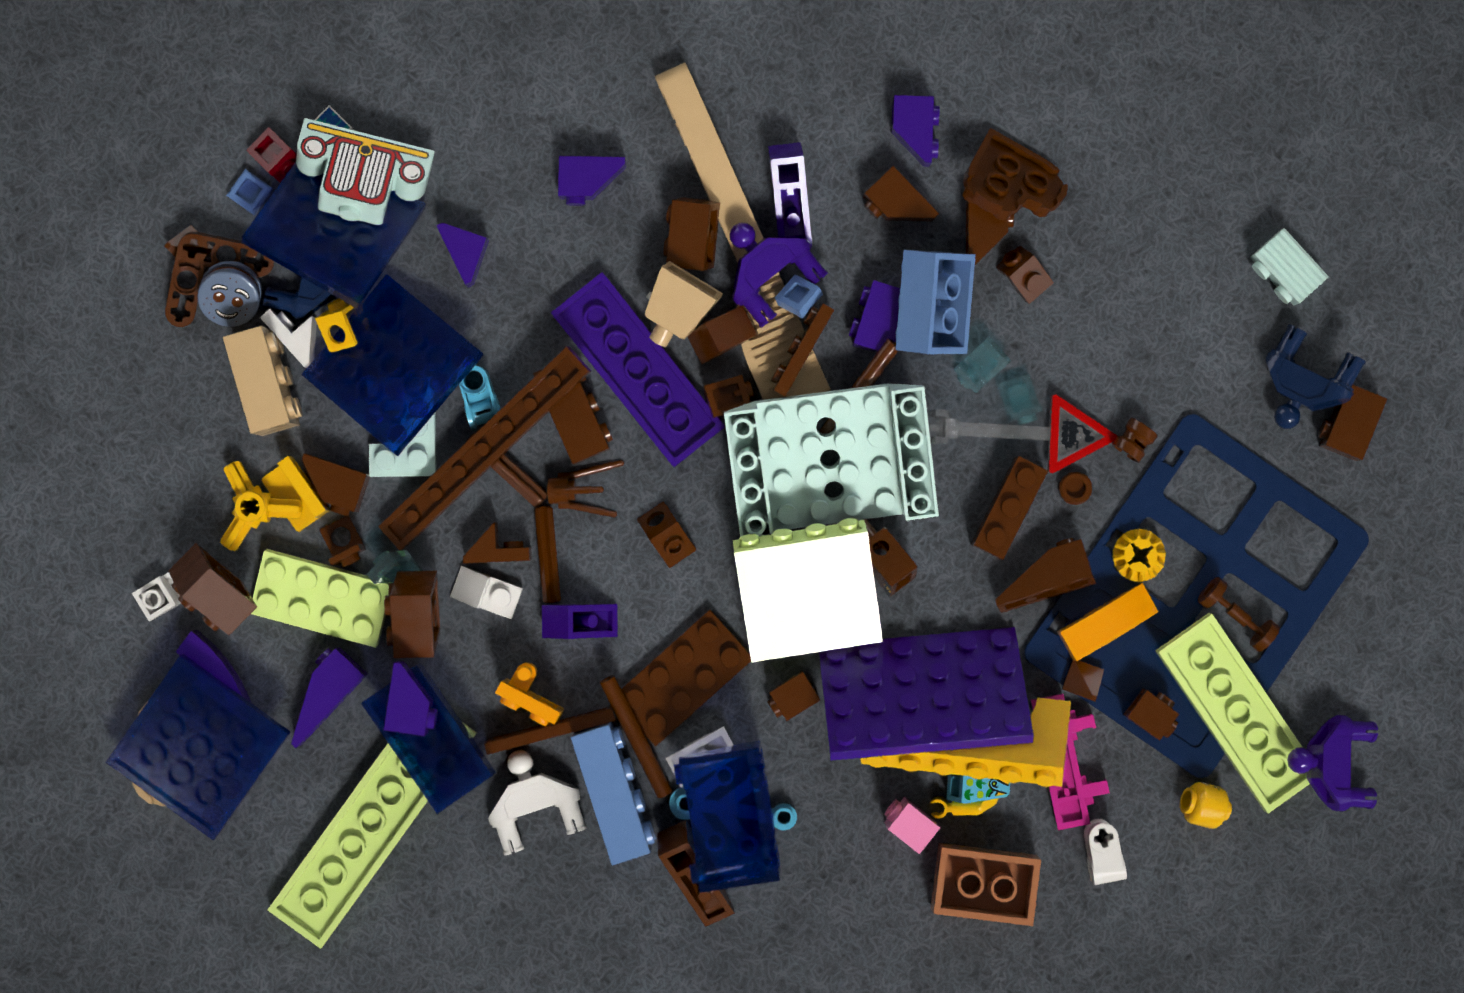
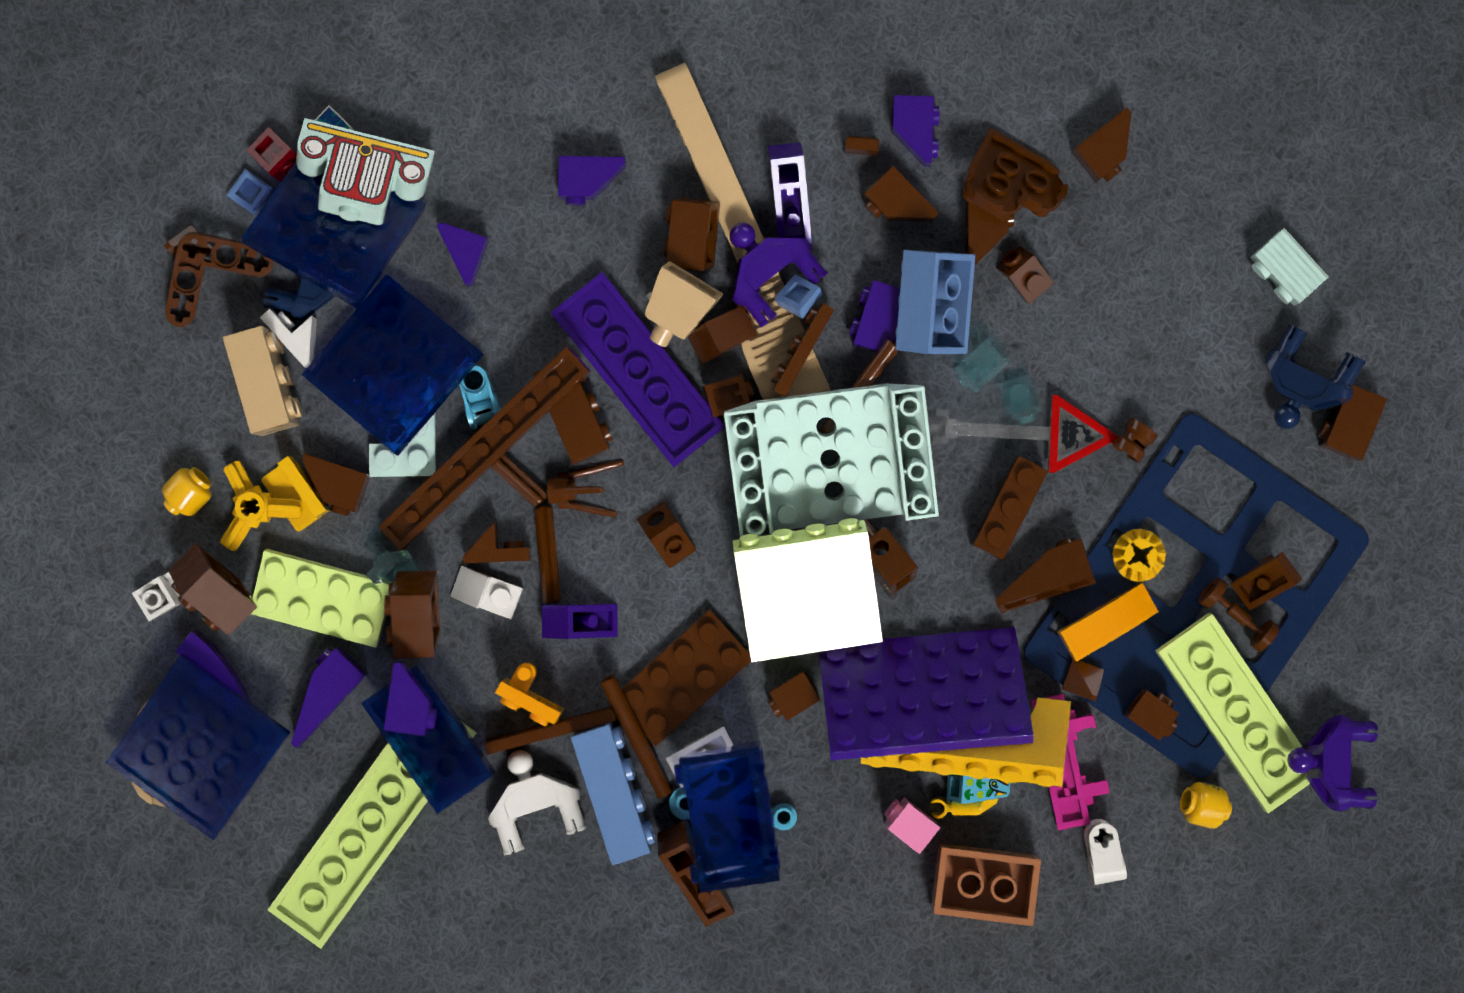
sand blue head [197,261,262,327] -> none
yellow bracket [315,296,364,352] -> none
reddish brown bracket [320,516,366,568] -> none
reddish brown tile [1058,472,1092,505] -> none
none -> yellow head [162,467,212,516]
none -> reddish brown tile [844,136,879,156]
none -> reddish brown slope [1072,107,1132,183]
none -> reddish brown slope [1230,552,1302,611]

